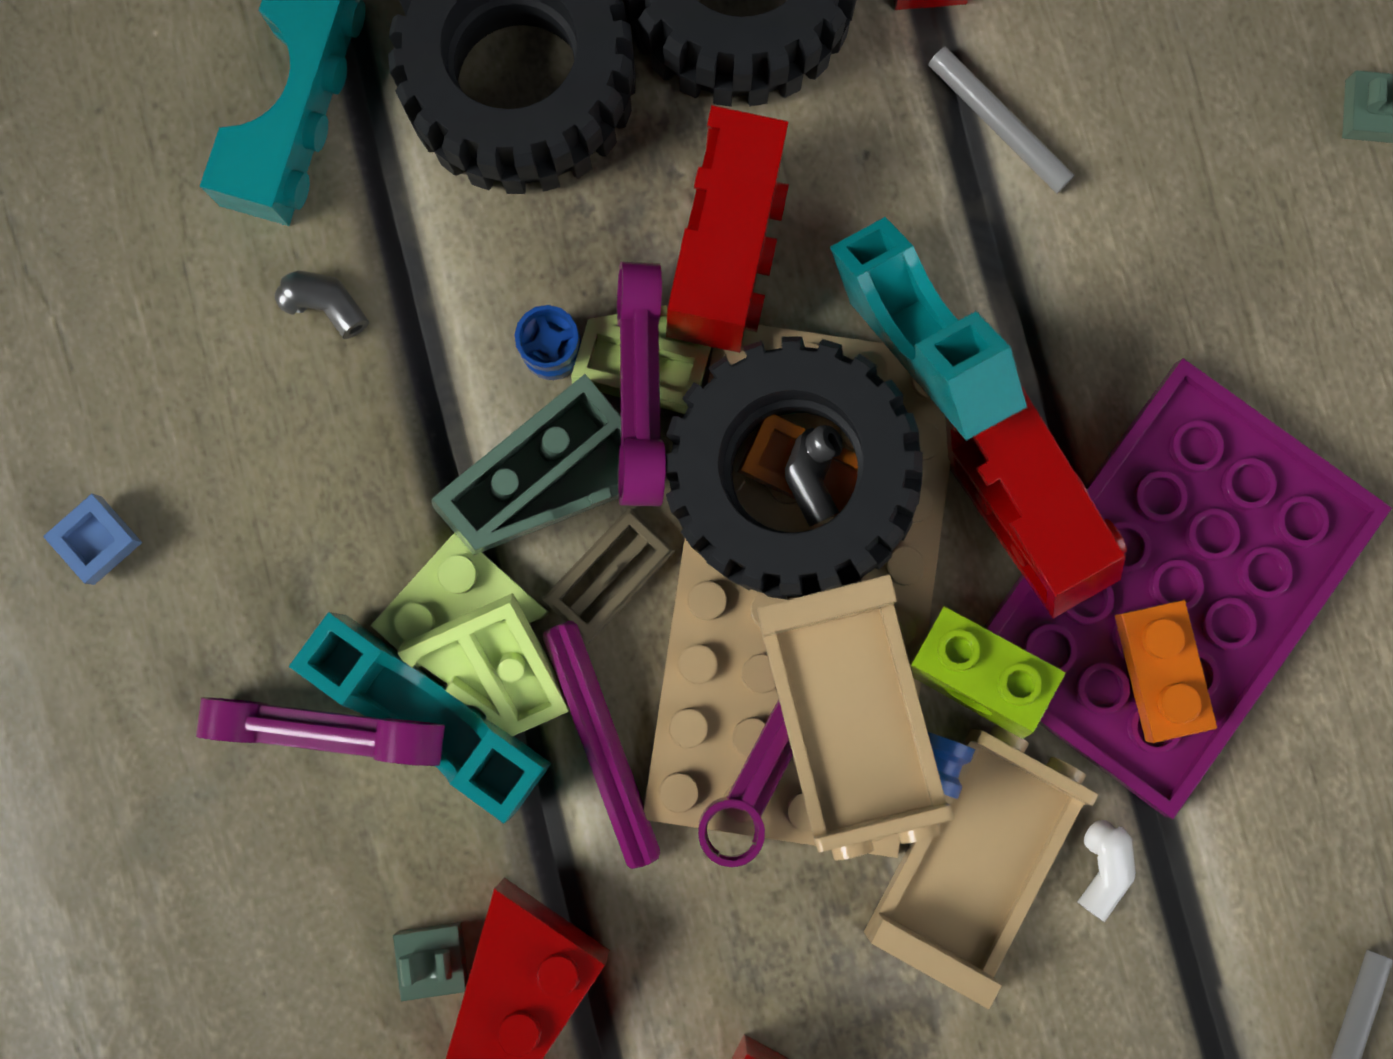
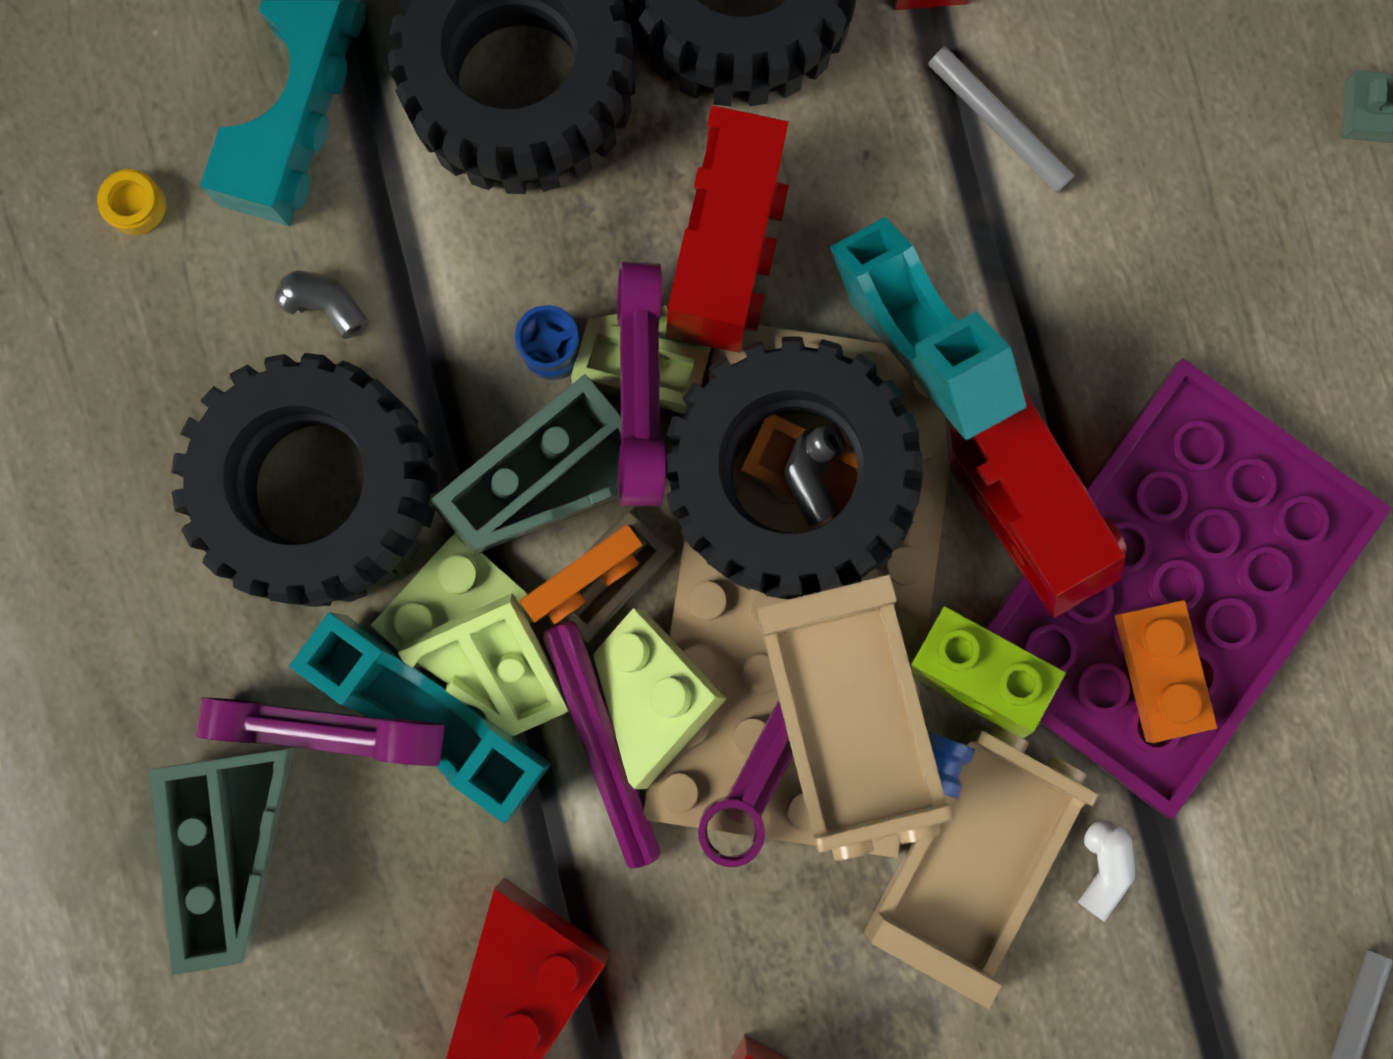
medium blue plate [43,494,143,585] -> none
sand green tile [393,922,469,1002] -> none
none -> yellow tile [97,169,166,235]
none -> sand green wedge [149,747,295,975]
none -> black tyre [171,353,438,607]
none -> orange plate [519,524,643,624]
none -> yellowish green wing [593,608,727,789]

